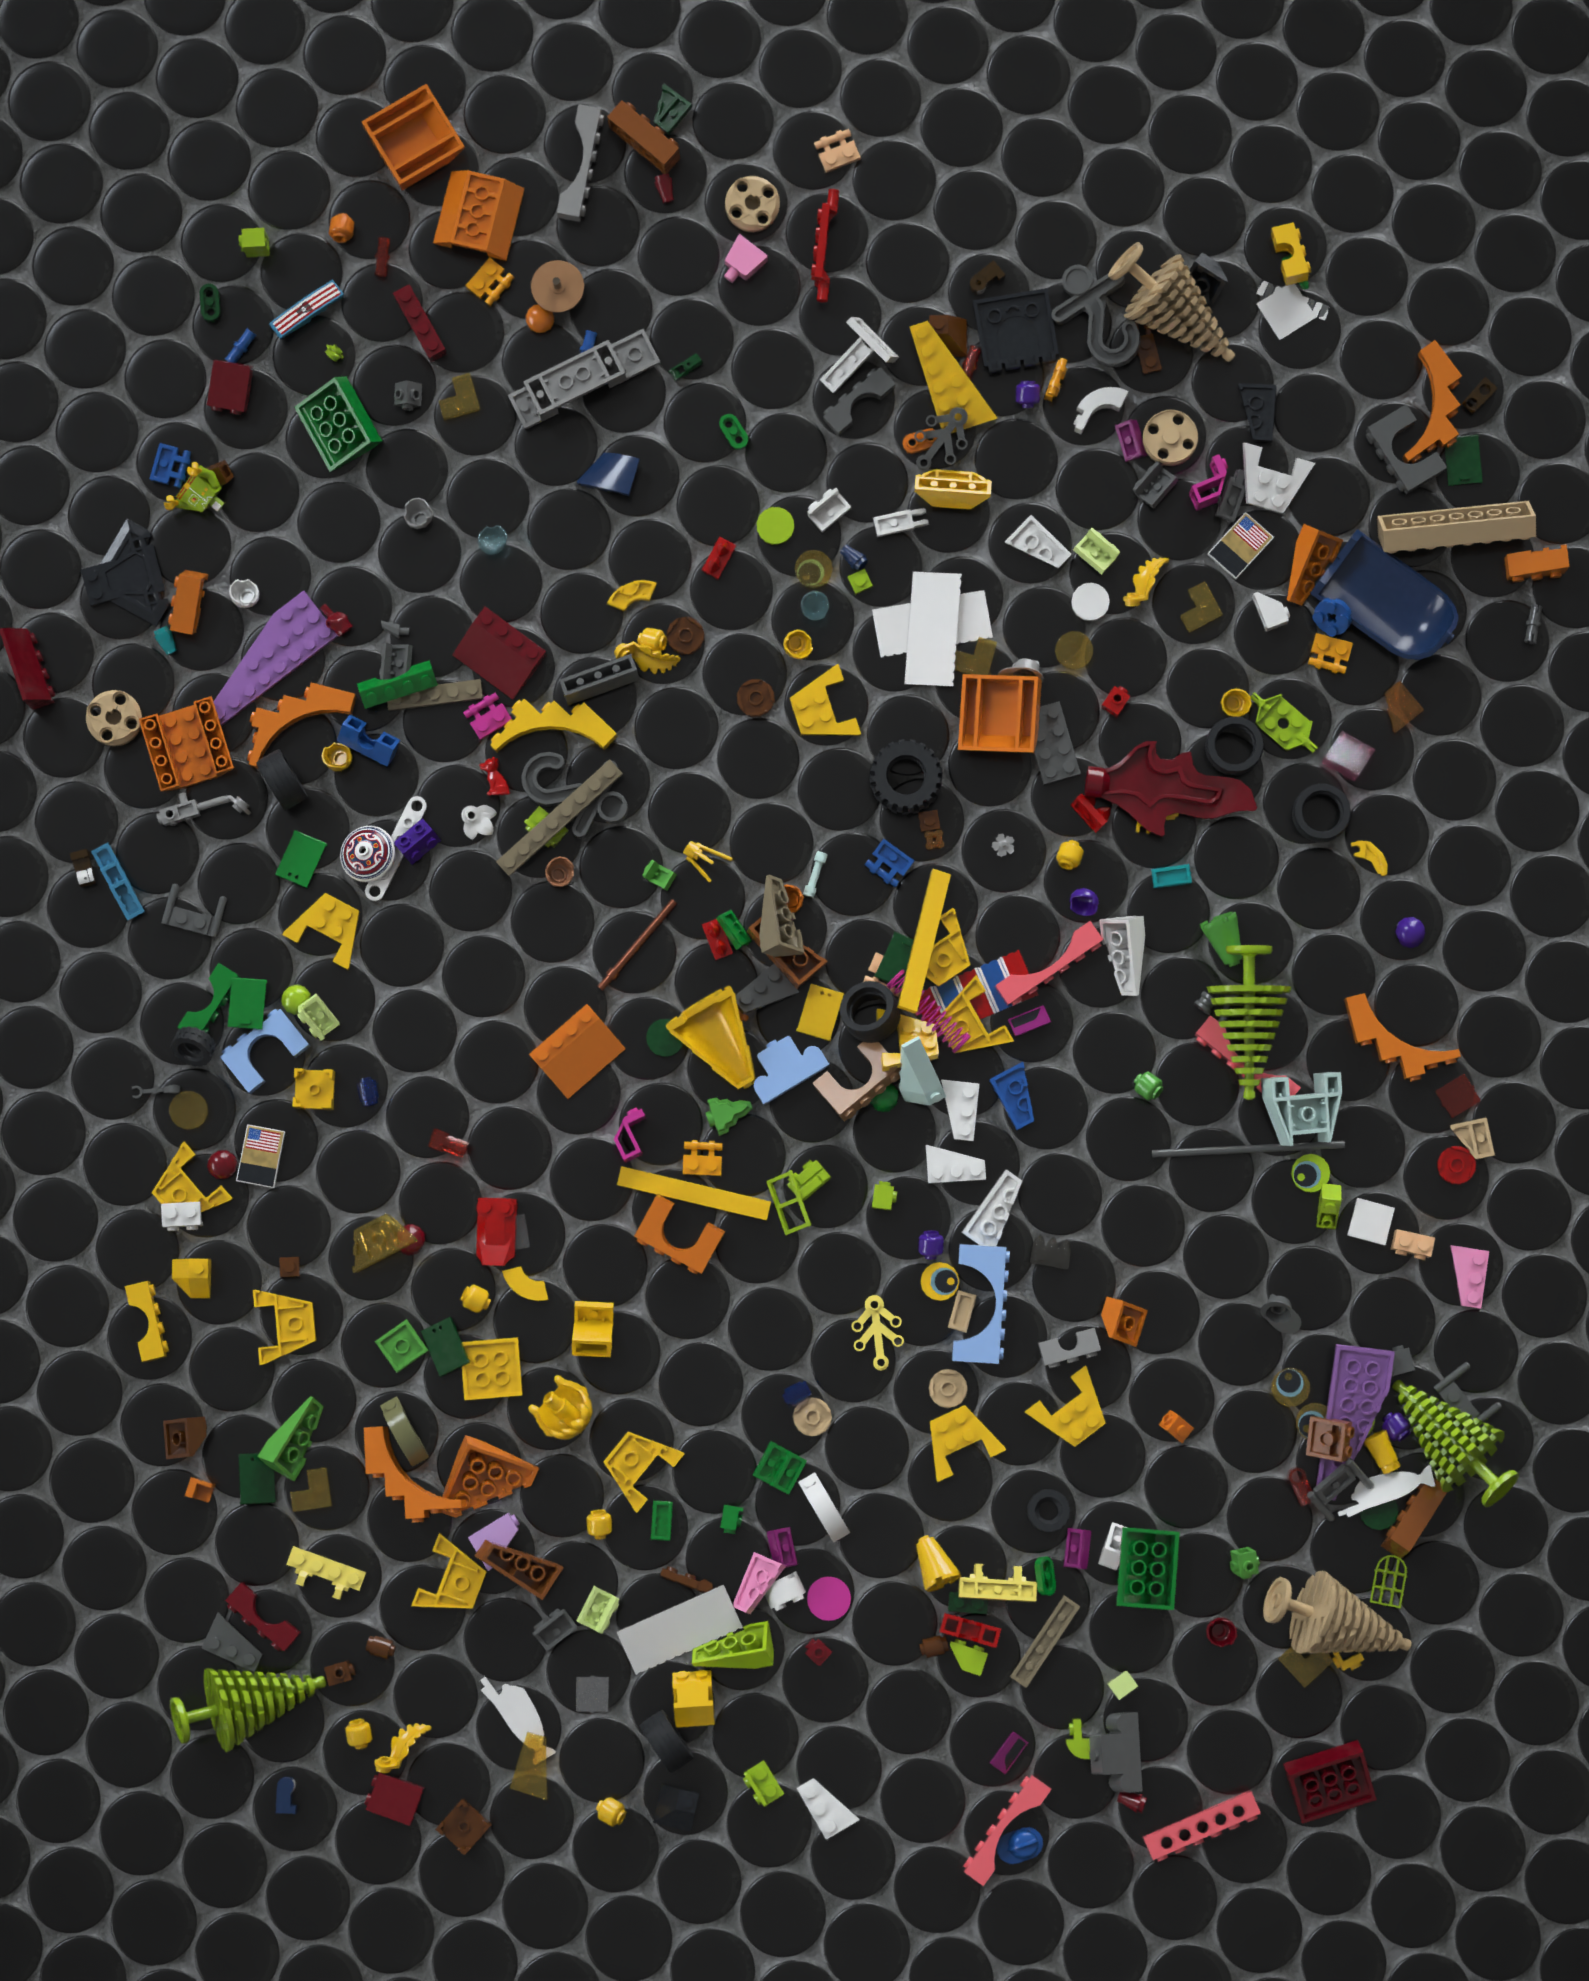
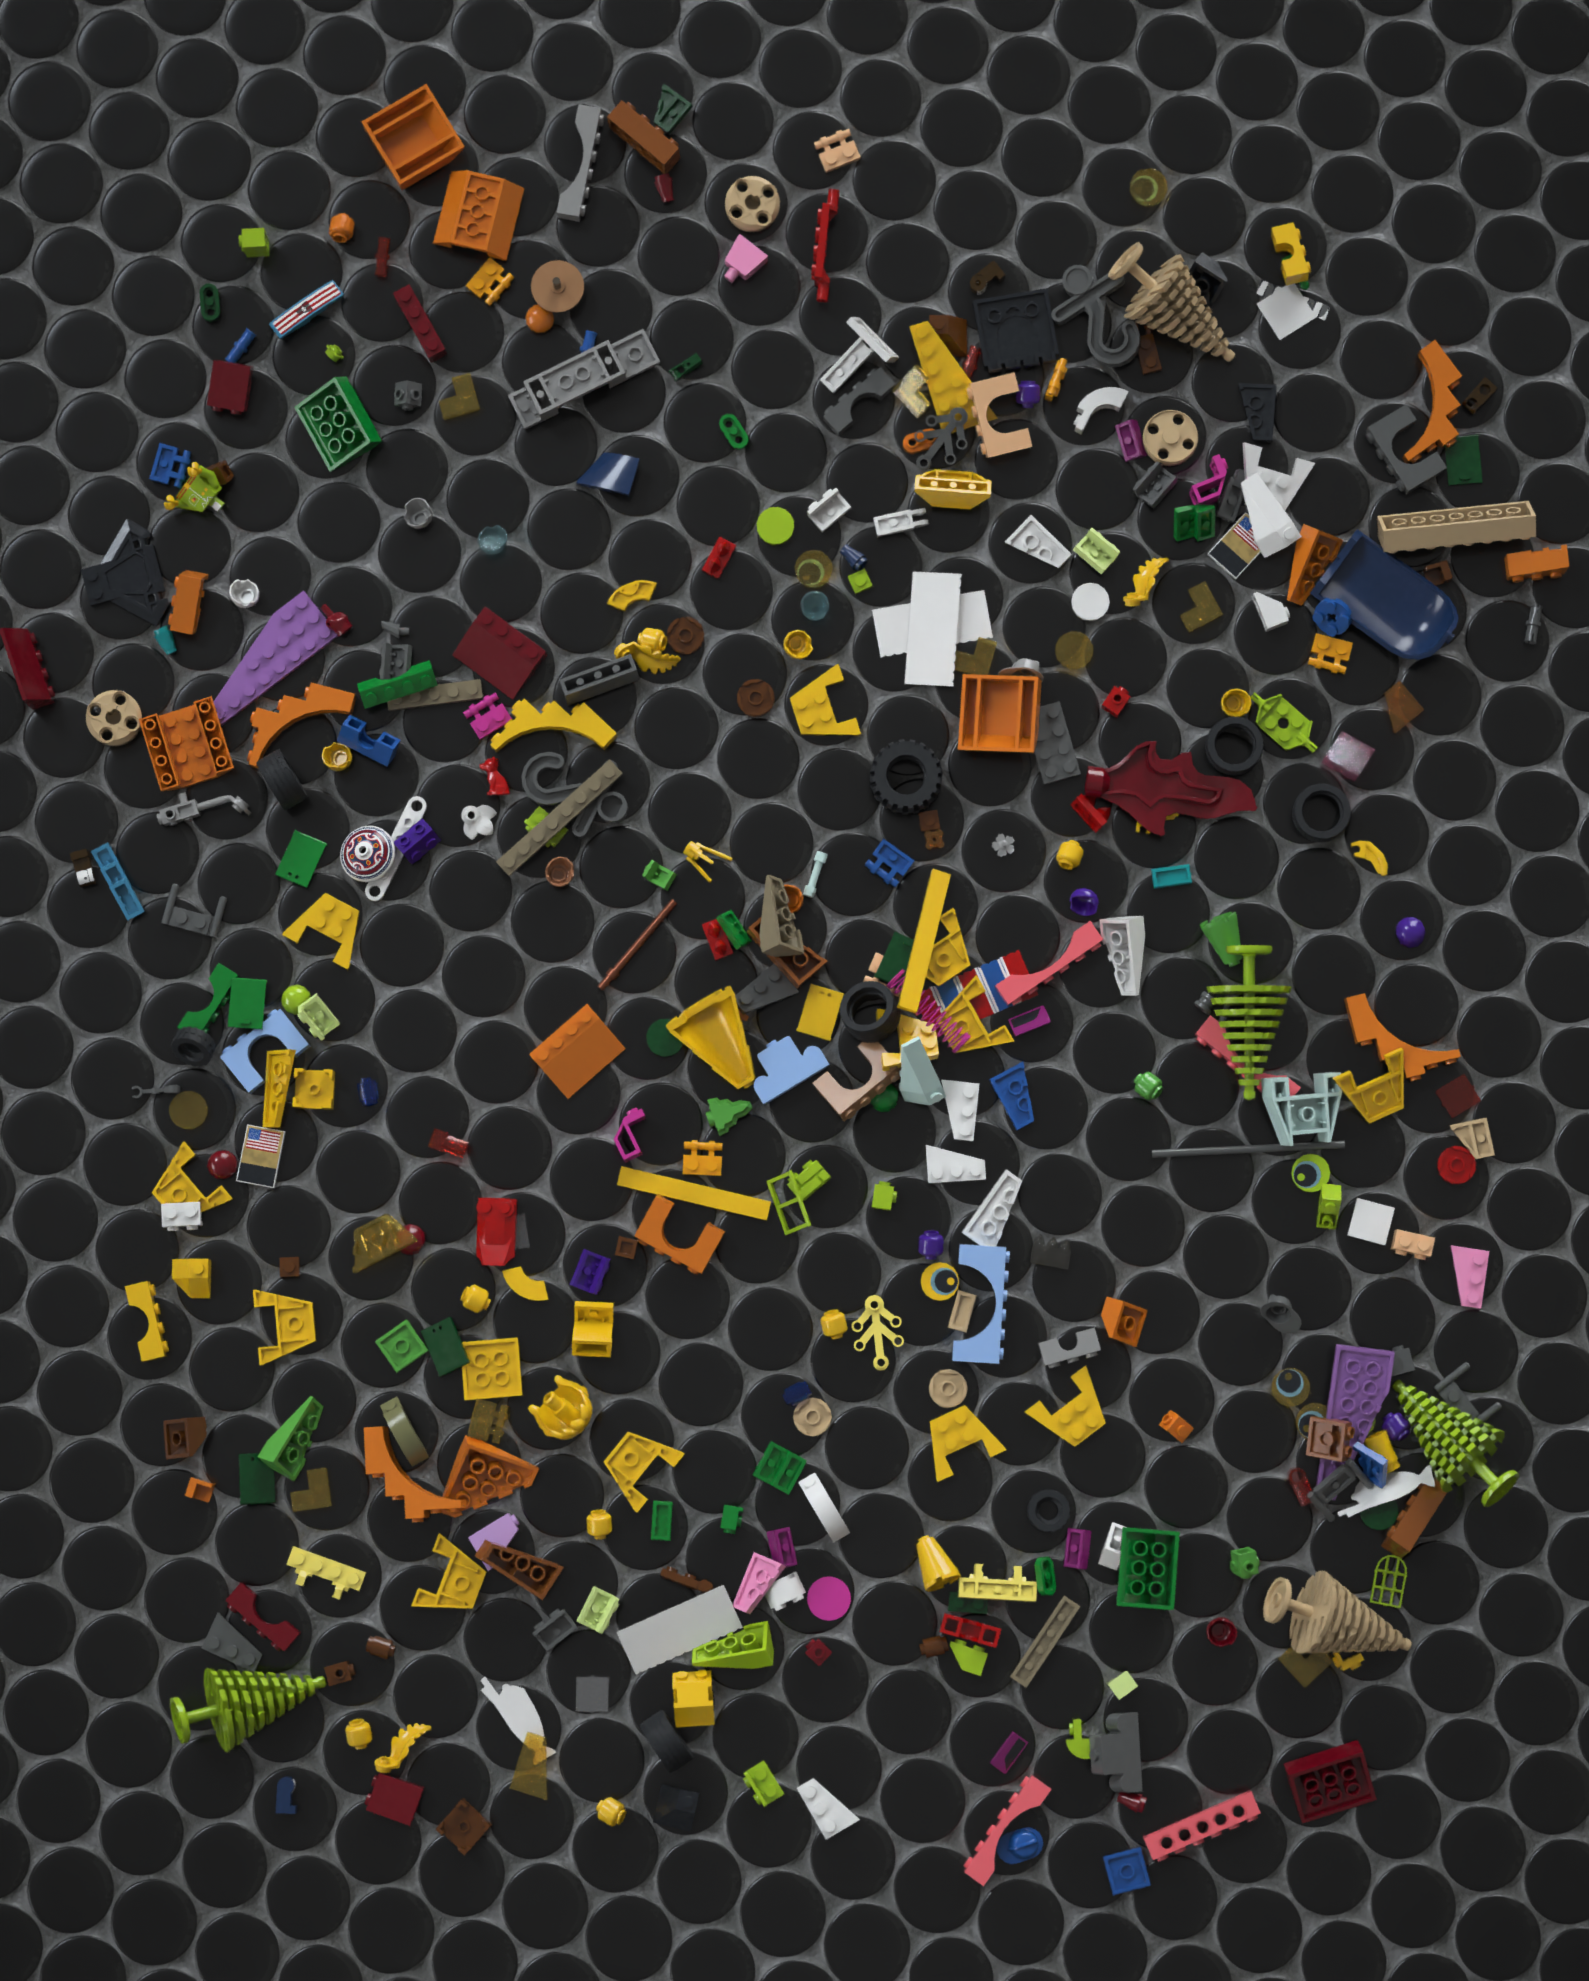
none -> yellow wing [263,1049,296,1128]
none -> clear yellow plate [467,1399,509,1444]
none -> dark purple bracket [570,1249,610,1295]
none -> reddish brown panel [615,1236,639,1260]
none -> yellow head [820,1309,848,1339]
none -> clear yellow tile [892,365,931,418]
none -> light nougat arch [967,372,1032,458]
none -> blue plate [1103,1847,1151,1895]
none -> clear yellow tile [1130,168,1167,206]
none -> green slope [1174,505,1215,542]
none -> white wedge [1240,473,1302,558]
none -> yellow wing [1332,1048,1404,1123]
none -> blue wing [1353,1441,1388,1489]
none -> reddish brown panel [1423,560,1453,586]

